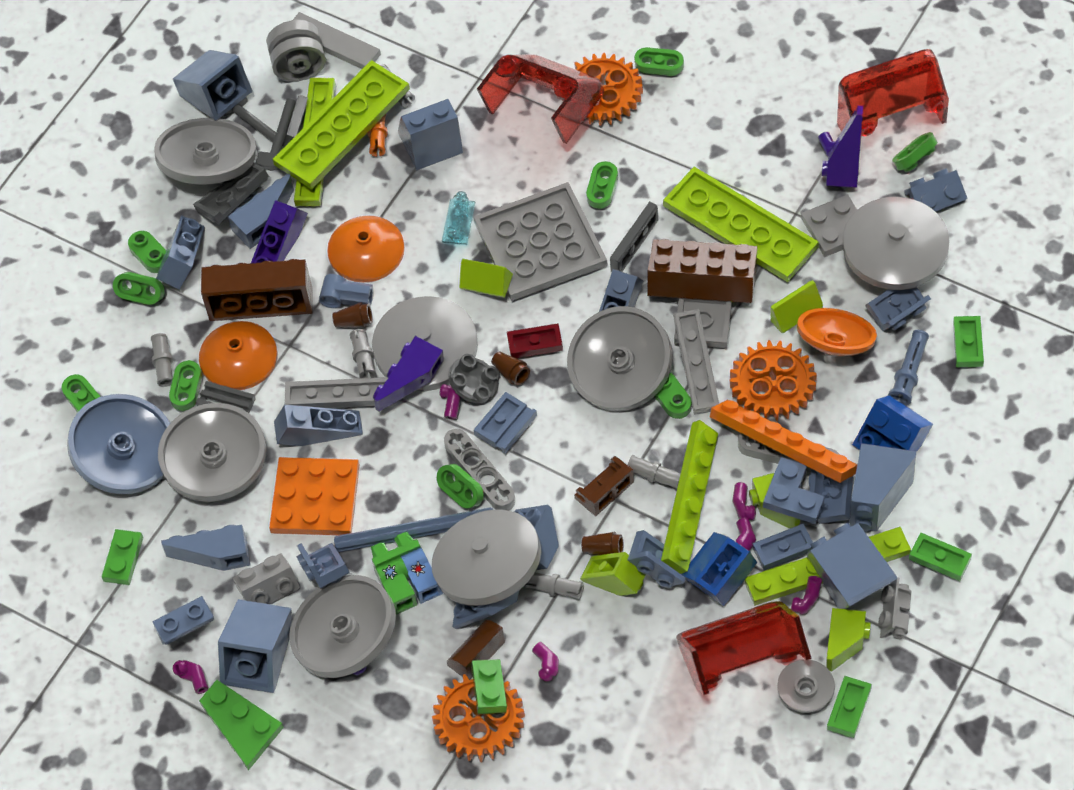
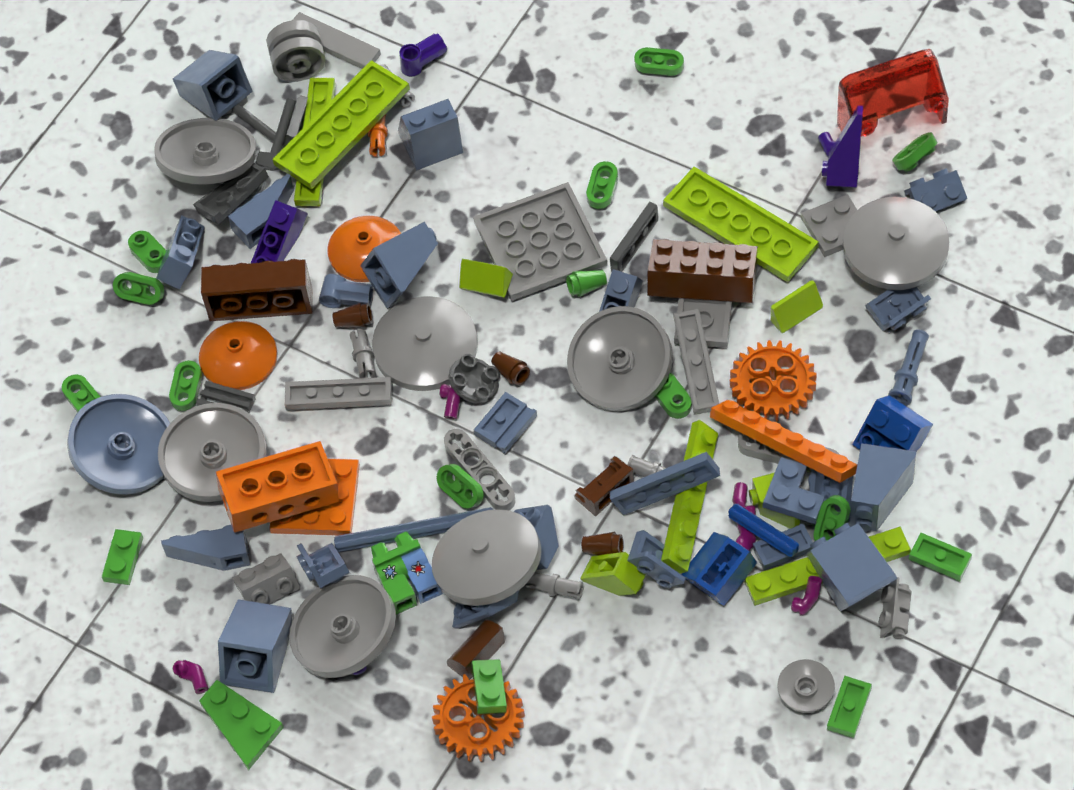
light grey pin [151,333,173,387] -> none
sand blue bracket [152,596,214,645] -> none
sand blue slope [274,405,363,446] -> none
dark purple slope [373,336,444,412] -> none
clear light blue hinge [442,191,476,245] -> none
clear red windscreen [477,55,604,144] -> none
dark red plate [507,323,563,358] -> none
magenta arm [532,641,559,682] -> none
orange gear [561,53,643,126] -> none
clear red windscreen [676,601,812,695] -> none
orange dish [797,308,877,356] -> none
lime slope [826,608,871,672] -> none
bright green plate [953,316,984,367] -> none
none -> orange brick [216,441,339,533]
none -> sand blue slope [360,221,438,309]
none -> dark purple piece [399,33,447,77]
none -> bright green cone [566,270,607,297]
none -> sand blue plate [610,452,720,515]
none -> blue axle [728,504,799,557]
none -> bright green plate [813,495,850,541]

